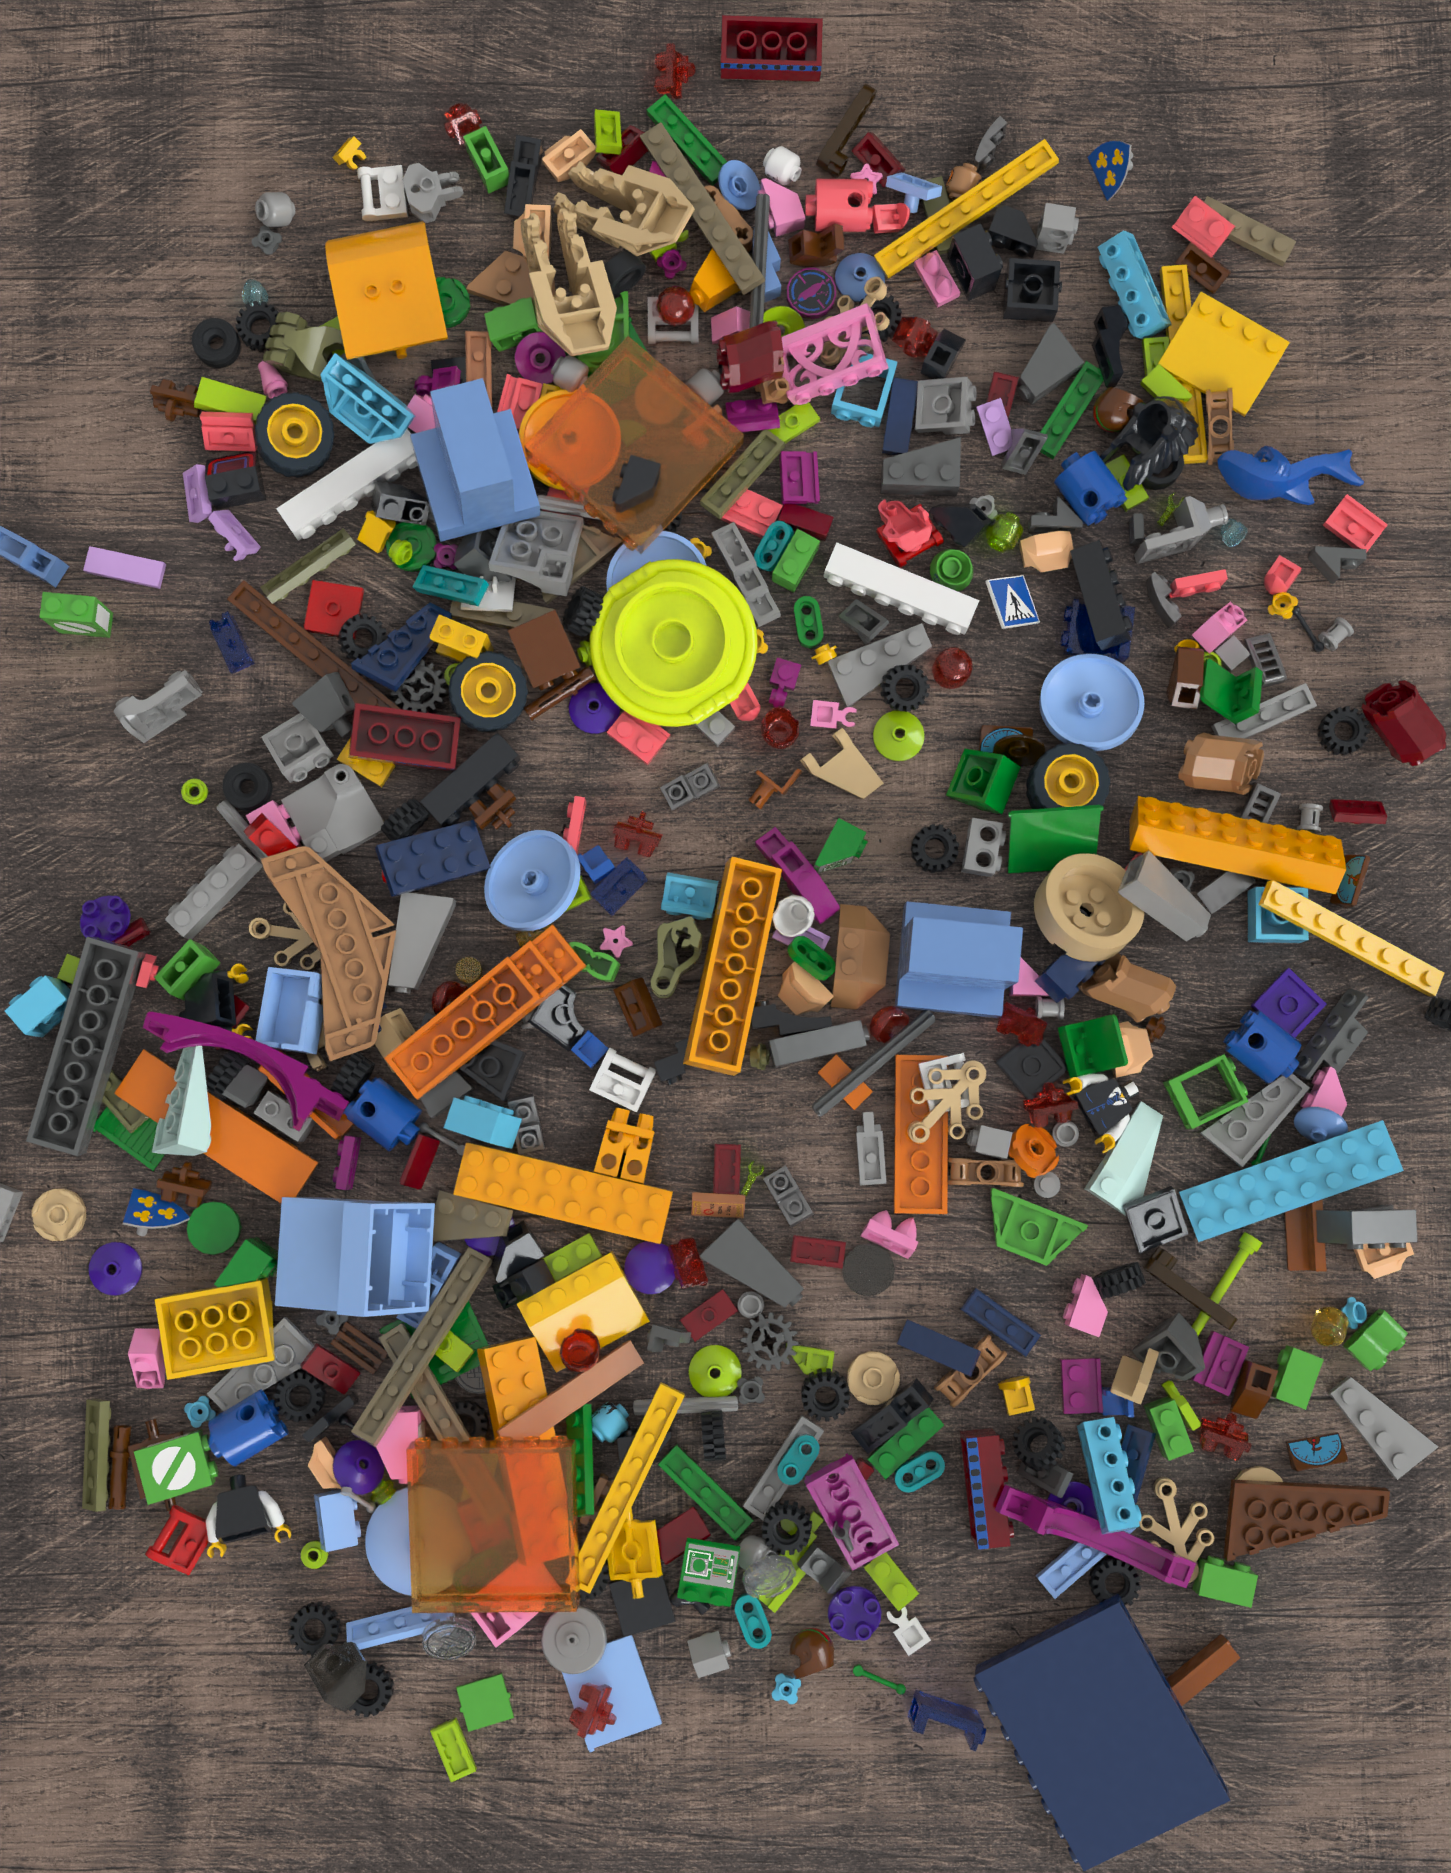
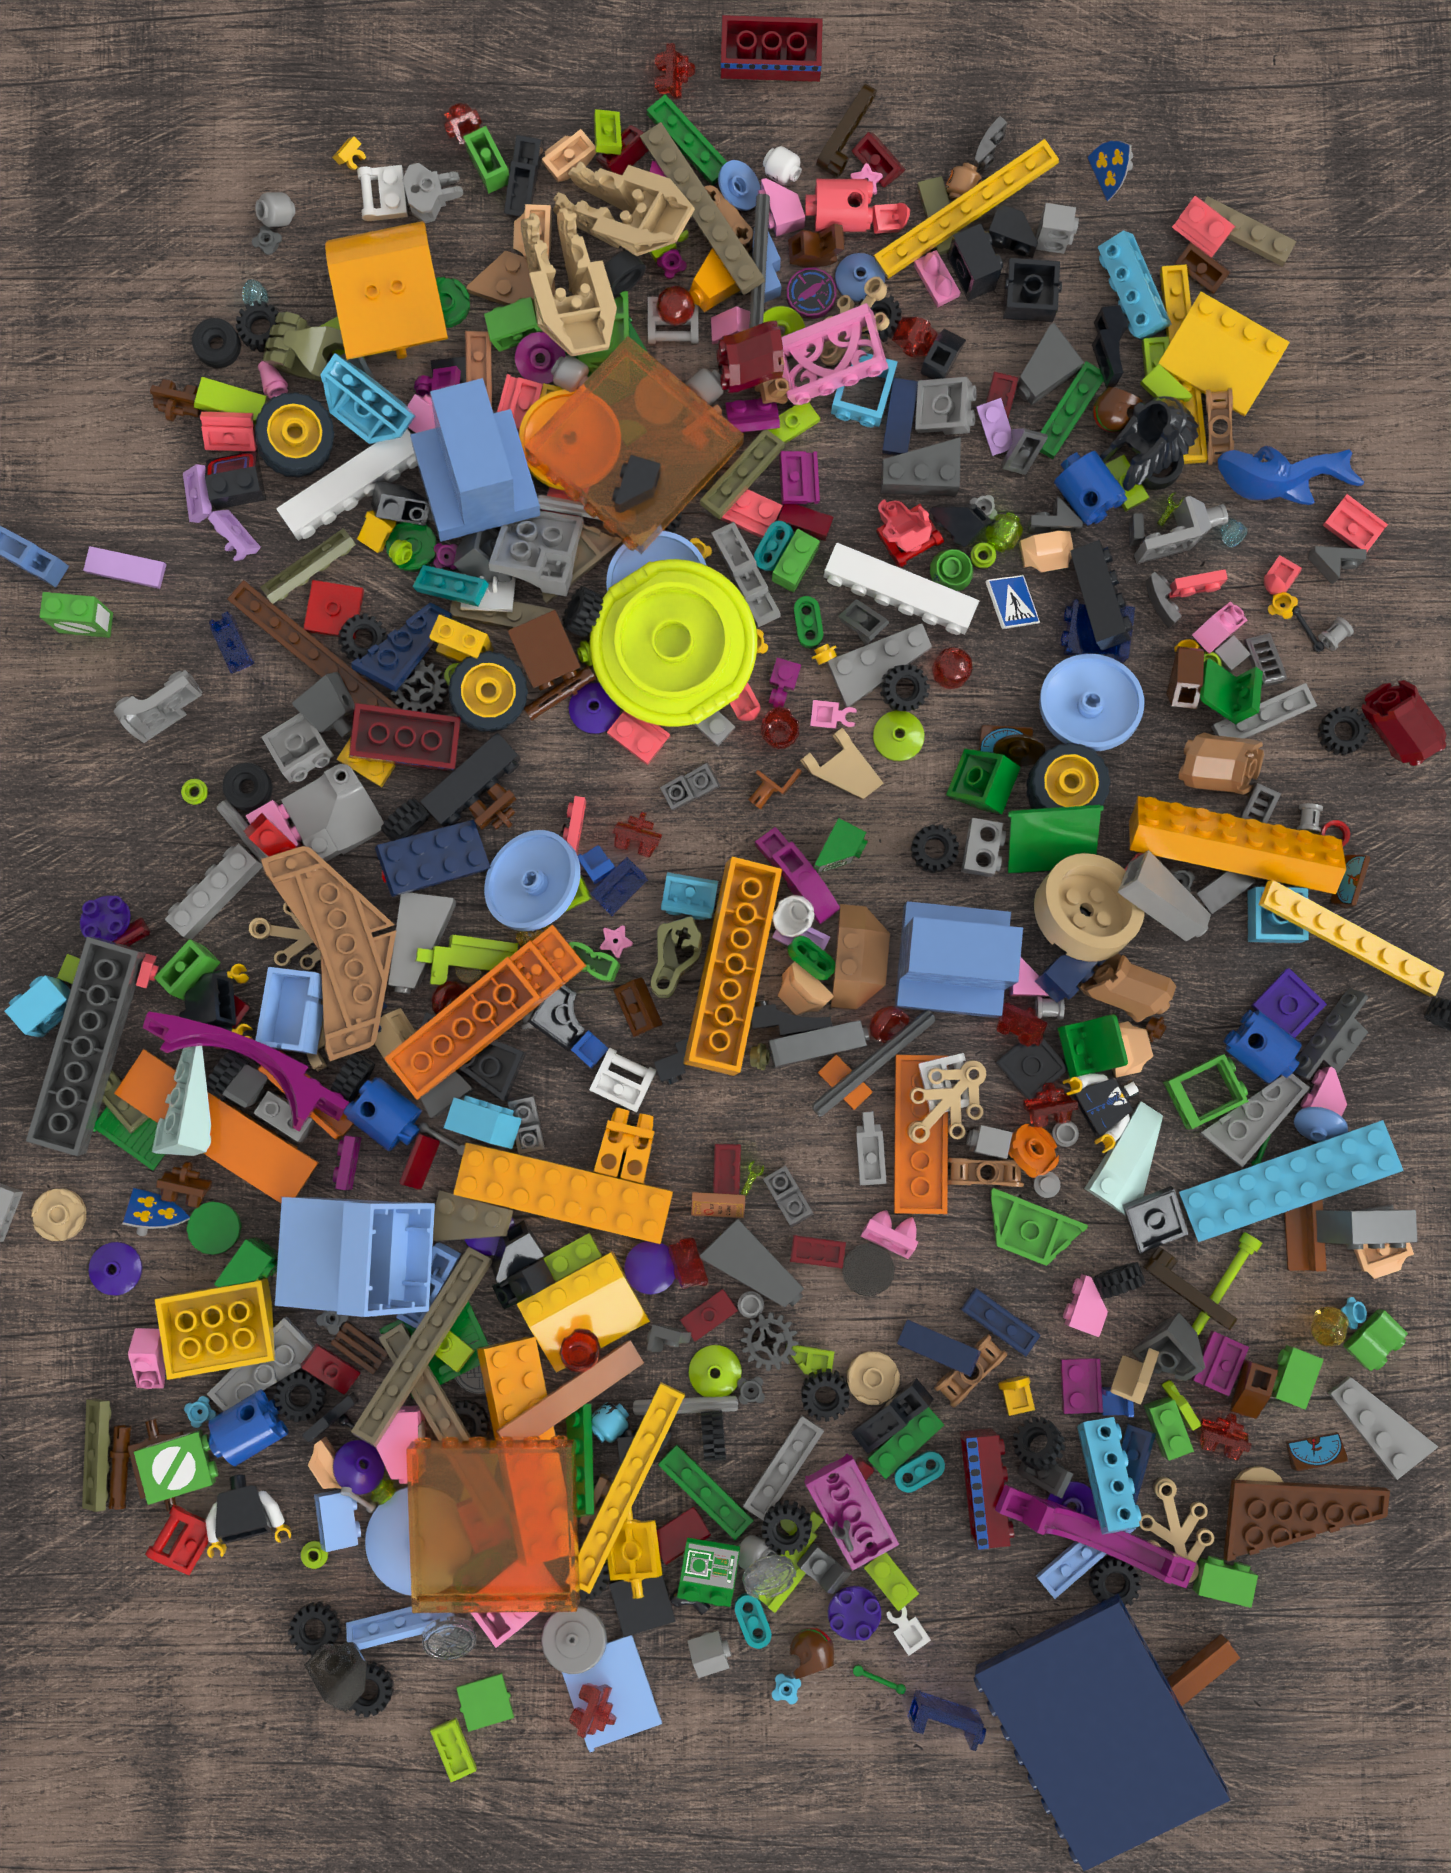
teal plate [777,1434,820,1485] -> none
light blue tile [886,172,942,213] -> none
dark red plate [1329,799,1387,824] -> none
none -> lime piece [415,935,518,985]
none -> lime plate [970,543,996,568]
none -> red piece [1319,820,1350,846]

